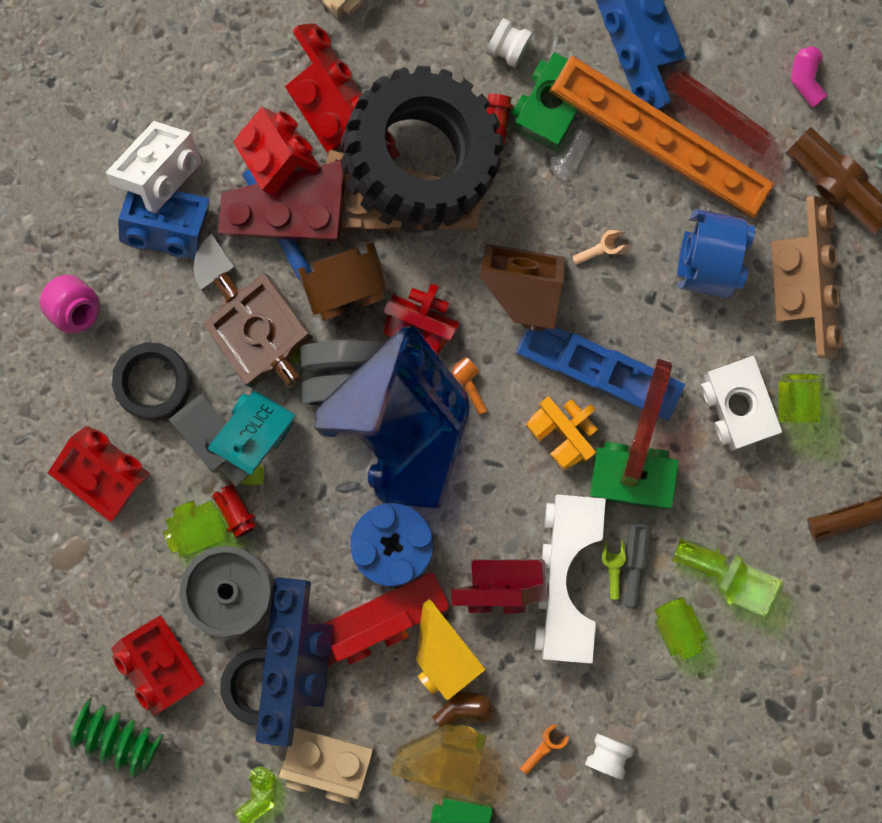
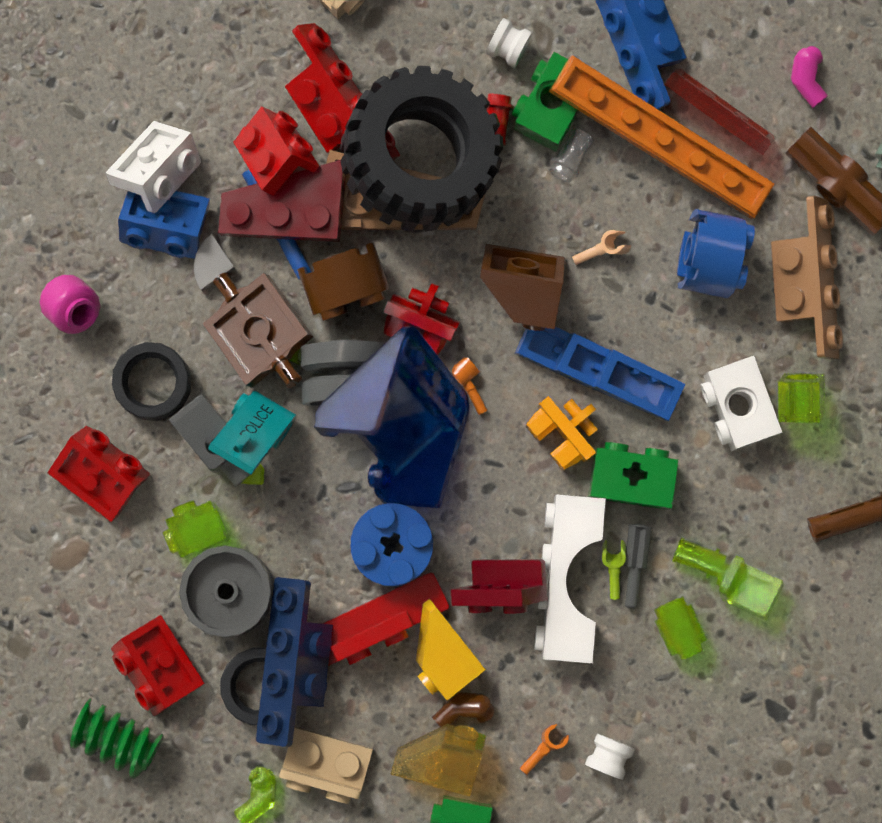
red pin [211,484,257,539] -> none
clear red tile [620,359,673,487] -> none

